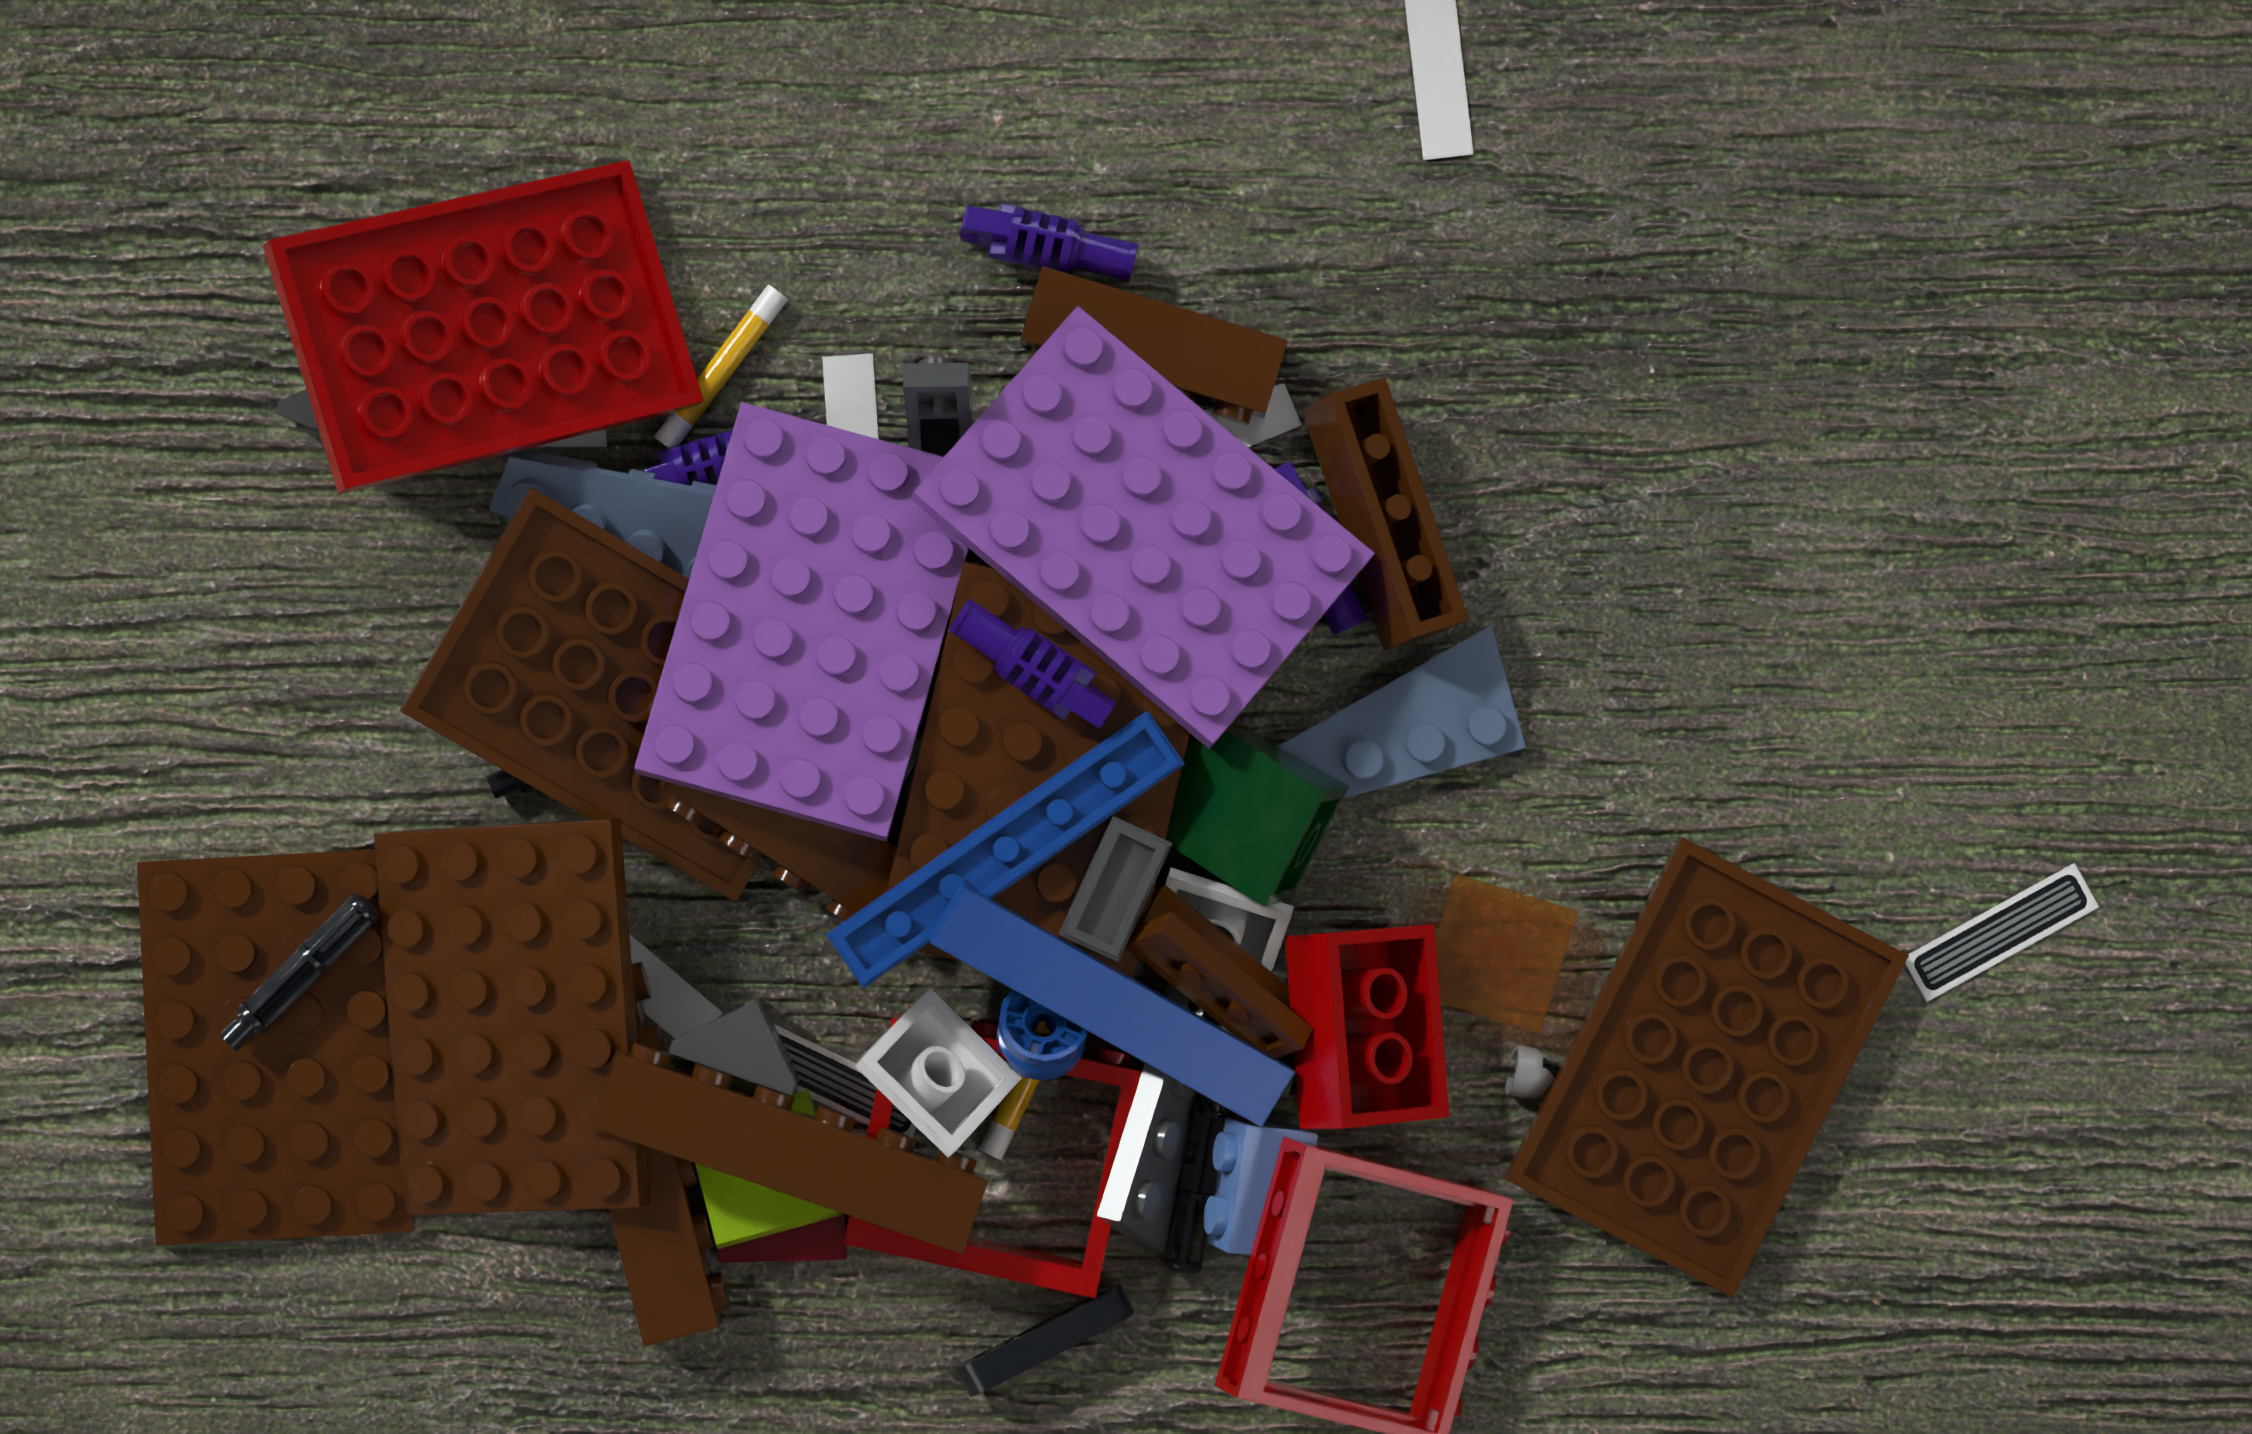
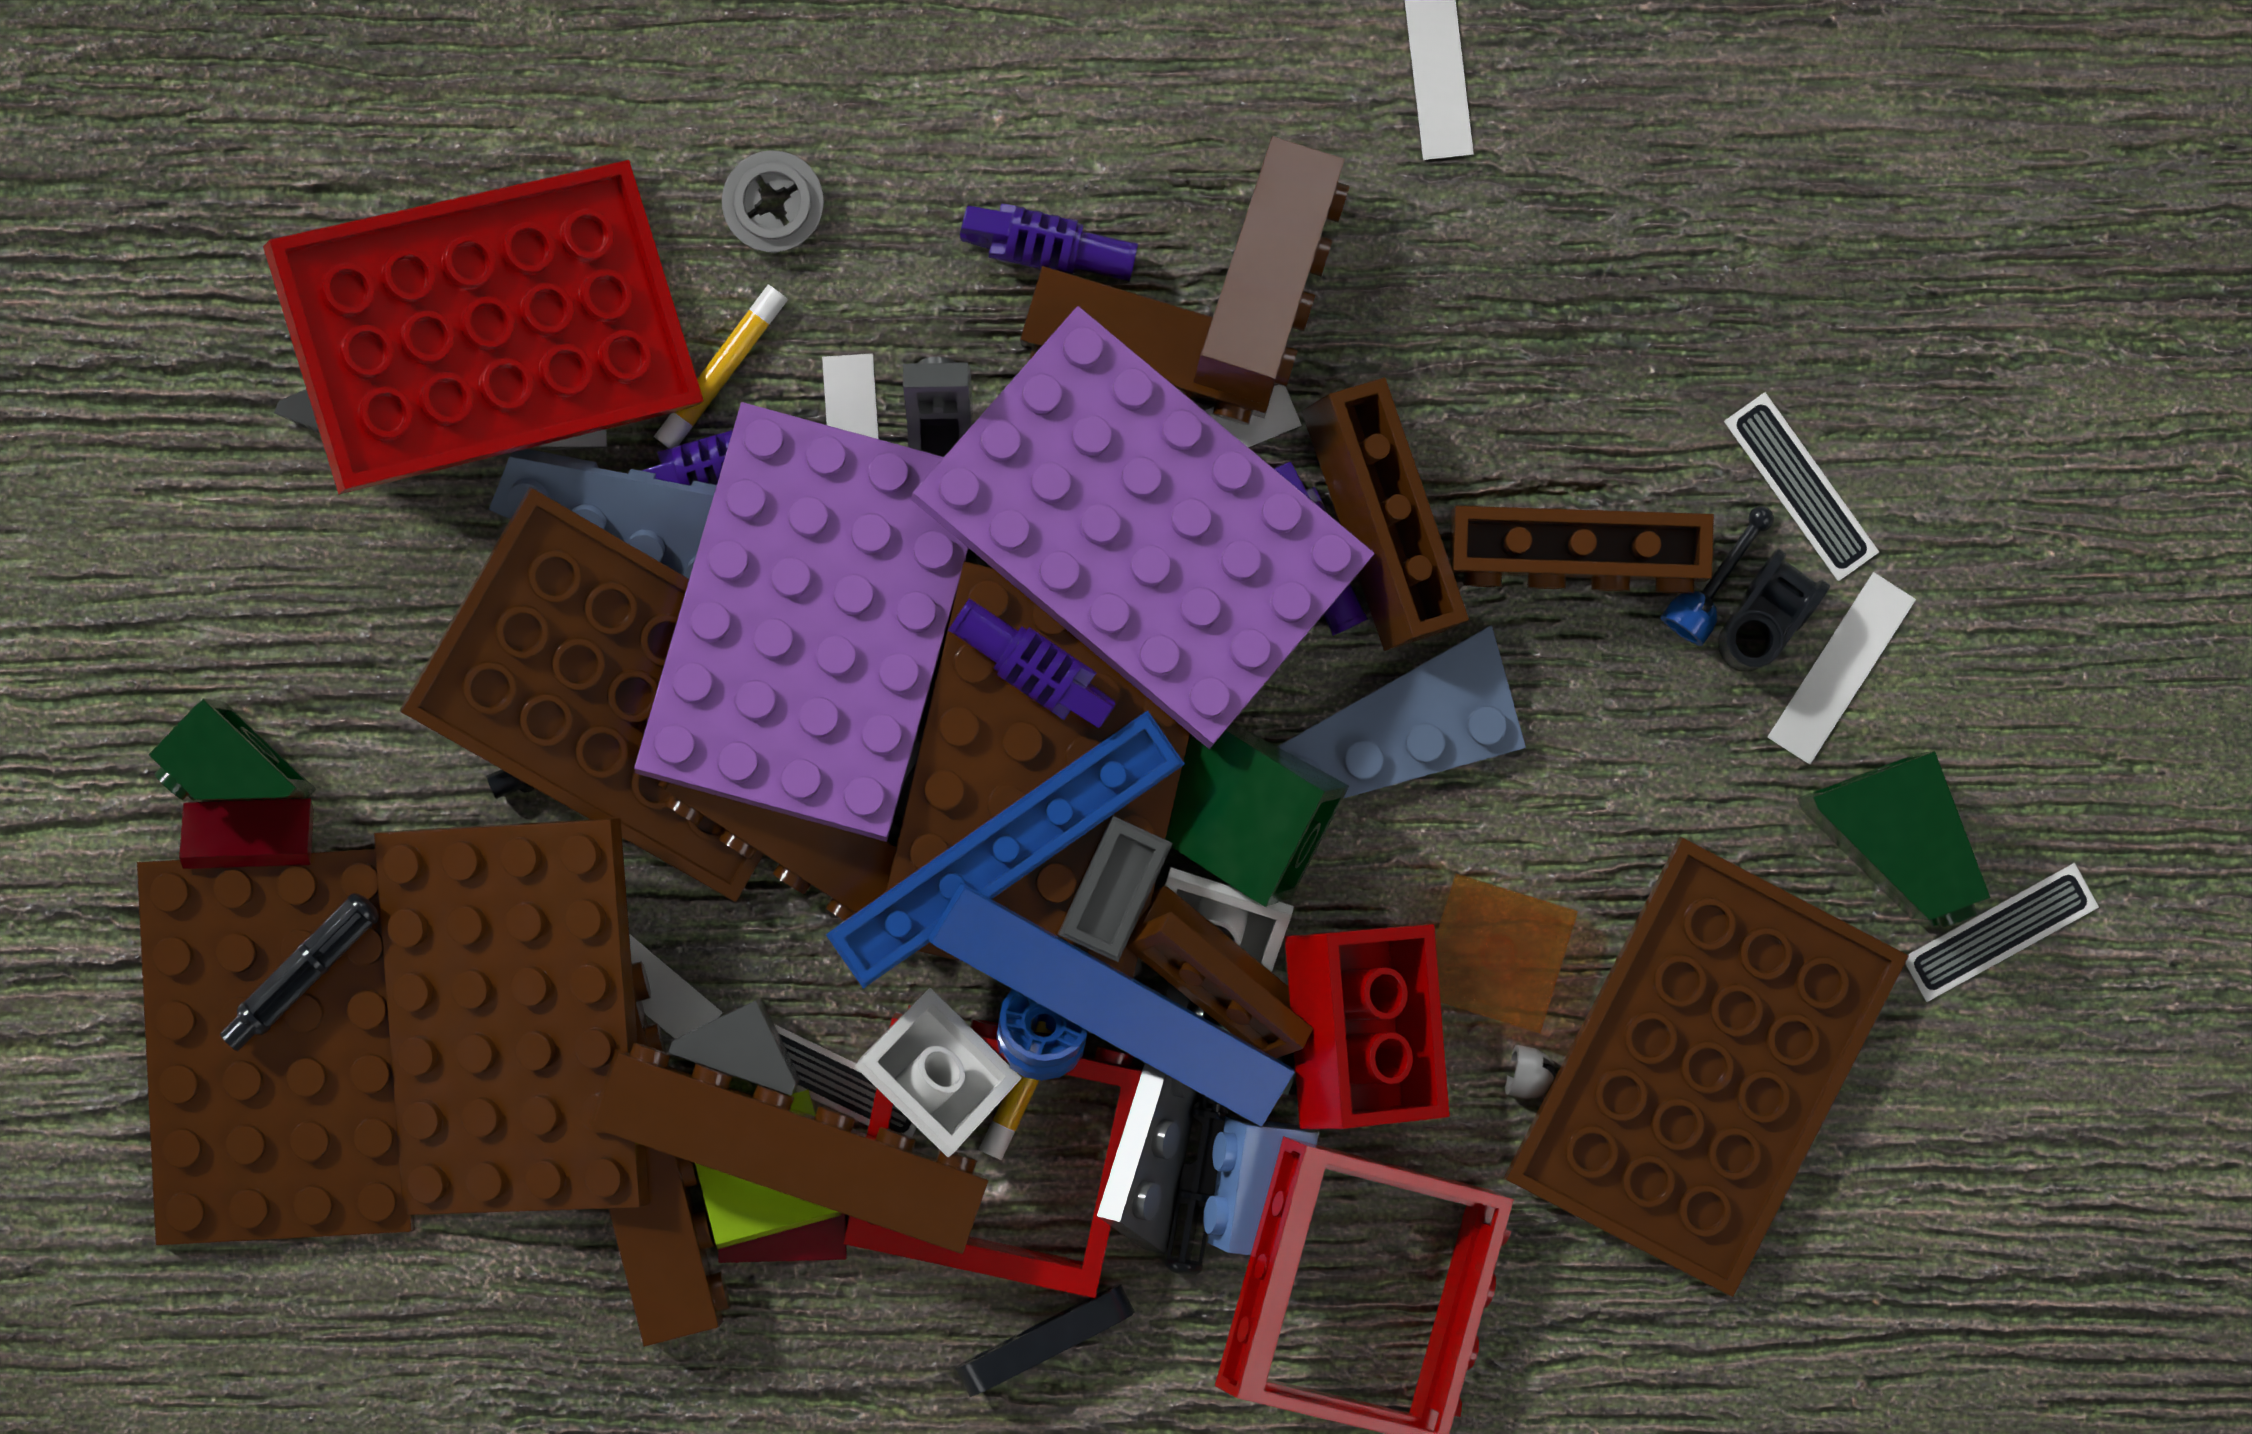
none -> dark green slope [149,698,316,801]
none -> dark red tile [179,799,314,869]
none -> light grey gear [722,150,824,254]
none -> reddish brown brick [1193,136,1350,406]
none -> reddish brown brick [1449,506,1714,593]
none -> hinge [1660,506,1774,646]
none -> black piece [1718,548,1830,672]
none -> sticker [1724,392,1879,581]
none -> white sticker [1767,572,1916,765]
none -> dark green slope [1797,751,1991,928]

